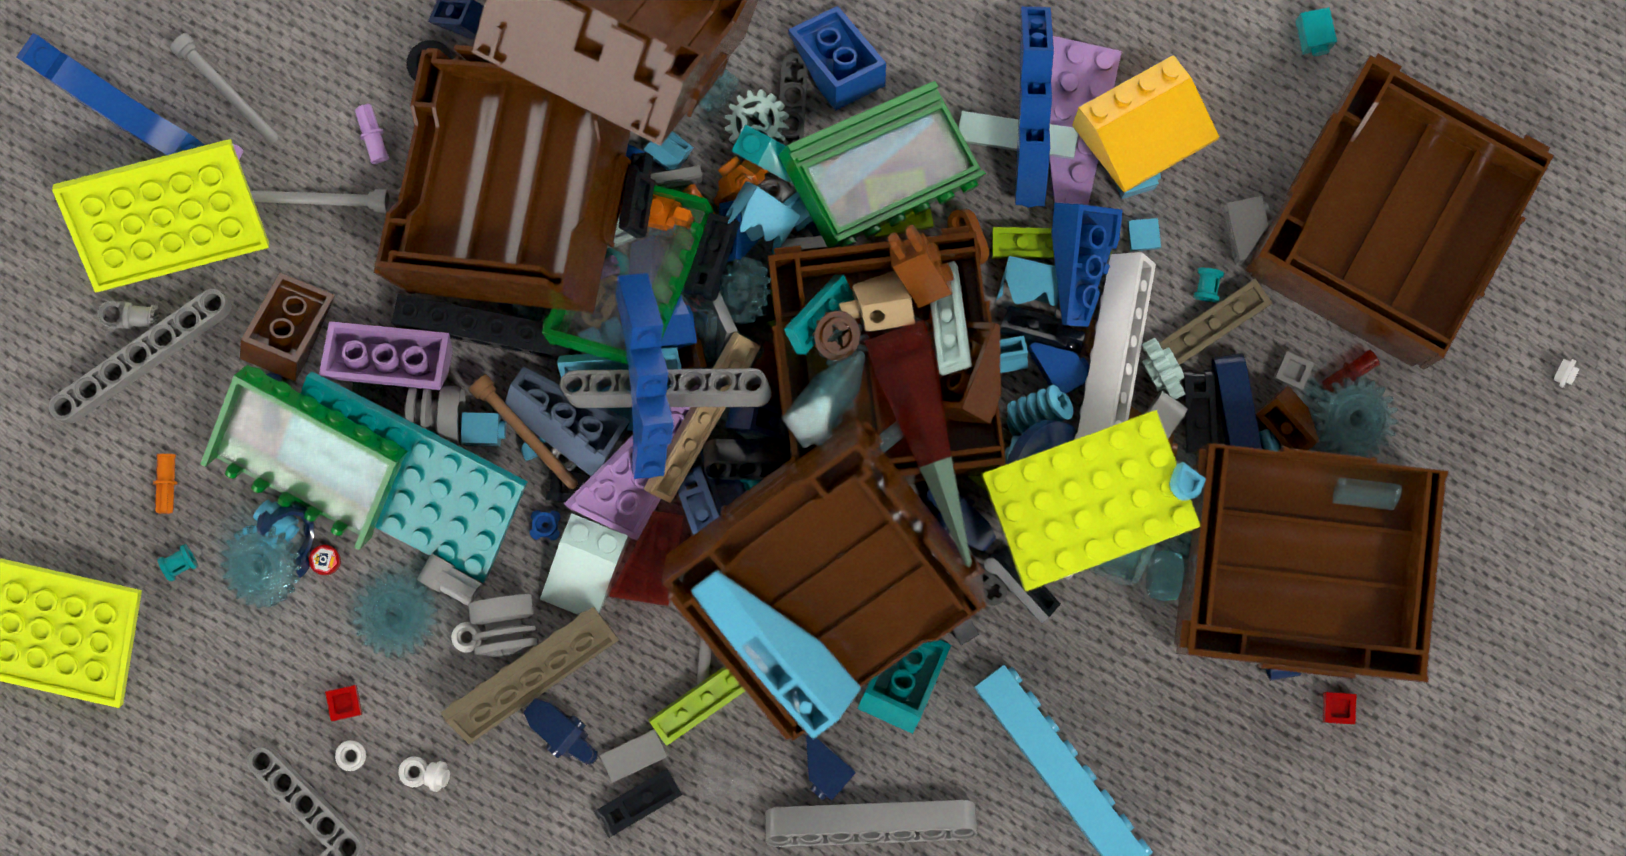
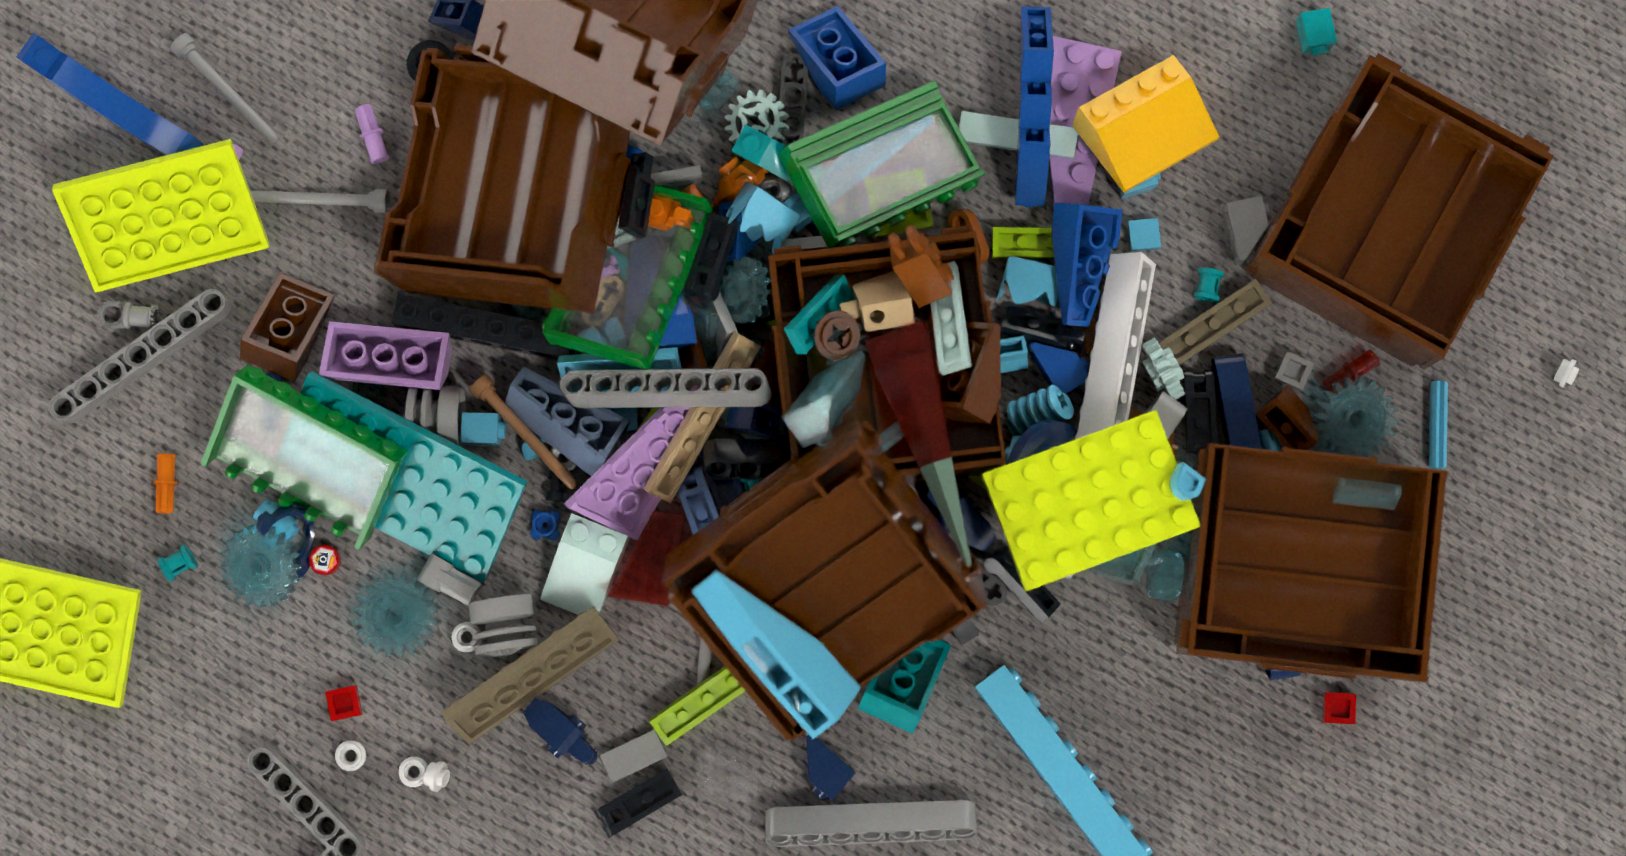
blue arch [615,273,674,479] -> none
medium azure piece [644,131,694,171] -> none
none -> medium azure axle [1429,380,1448,469]

